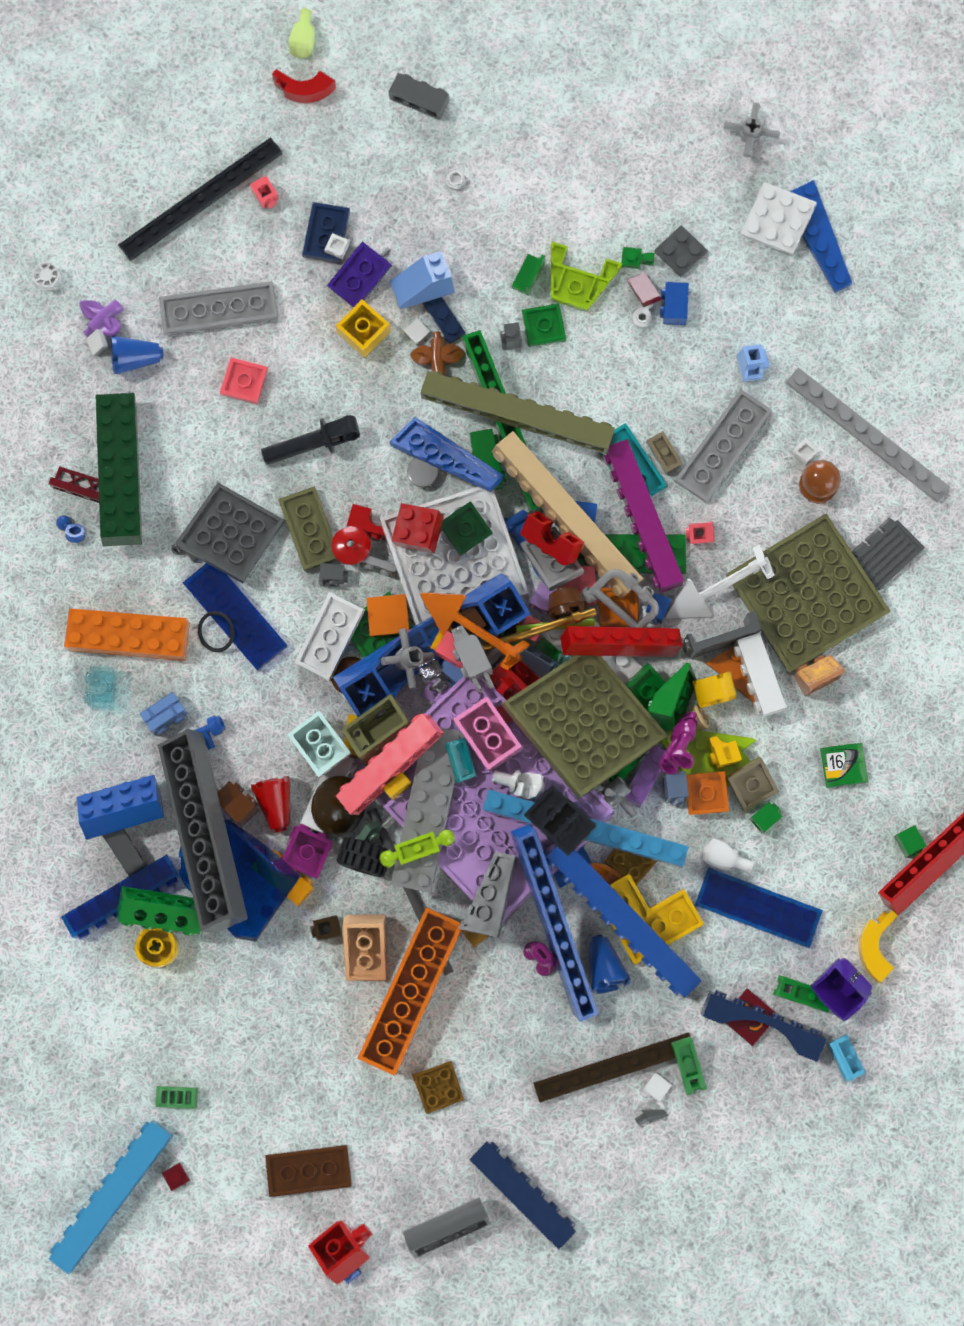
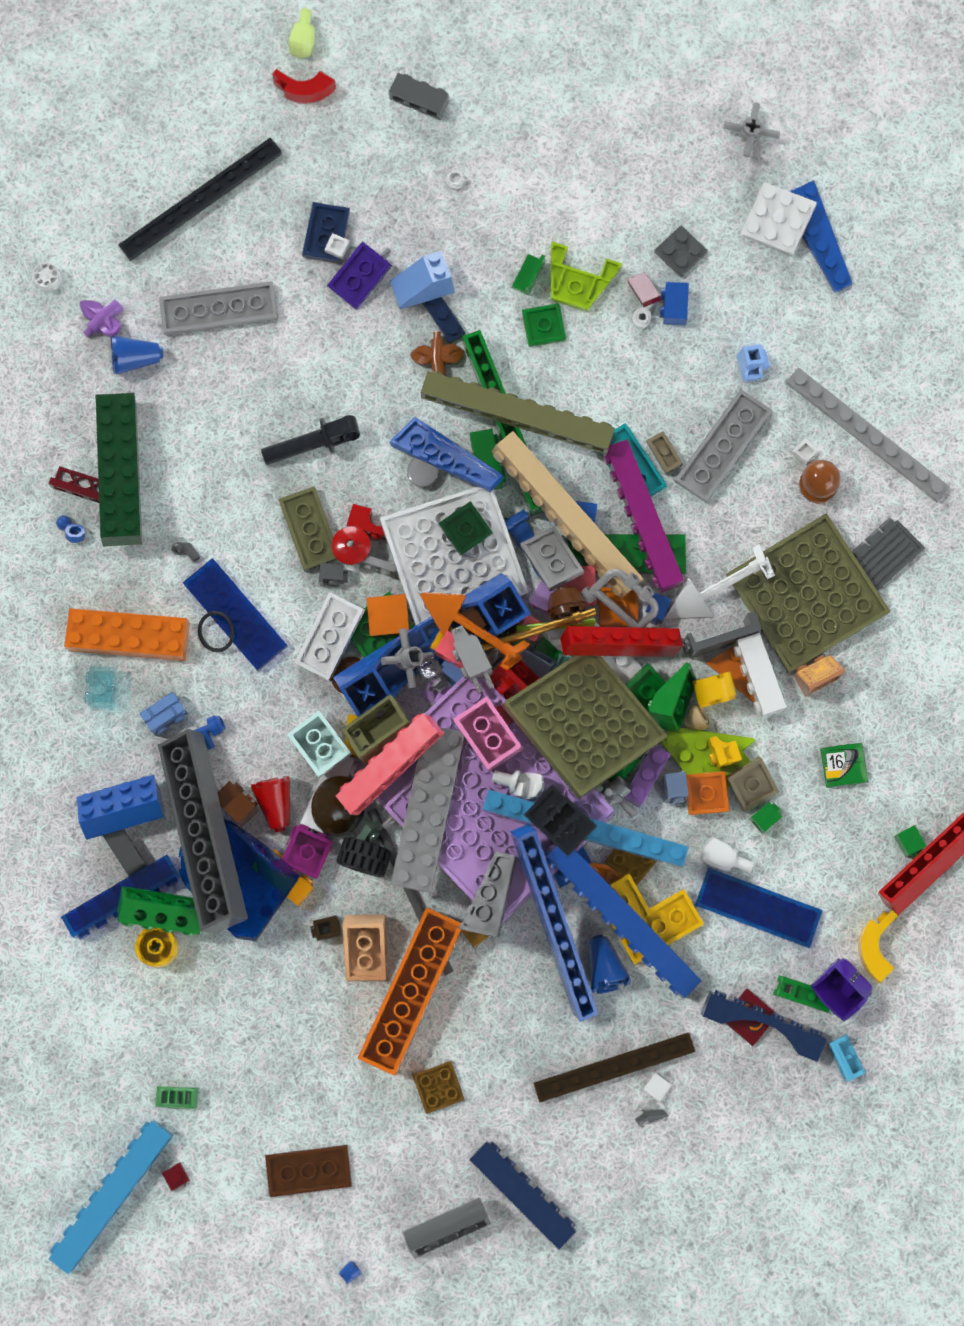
white tile [86,329,108,356] -> none
dark grey plate [176,482,284,584] -> none
coral plate [220,357,268,405] -> none
coral brick [250,176,279,209] -> none
red hinge [308,1221,372,1285] -> none
yellow brick [335,299,391,358] -> none
lime plate [380,830,455,867] -> none
yellow piece [383,772,412,800] -> none
red brick [391,503,444,554] -> none
white tile [403,318,430,346] -> none
teal tile [445,737,477,783] -> none
dark grey brick [500,322,522,350] -> none
red arch [520,511,584,566] -> none
magenta piece [523,941,556,976] -> none
green plate [621,247,655,269] -> none
magenta piece [659,711,698,775] -> none
green plate [671,1036,707,1095] -> none
coral brick [686,521,715,544] -> none

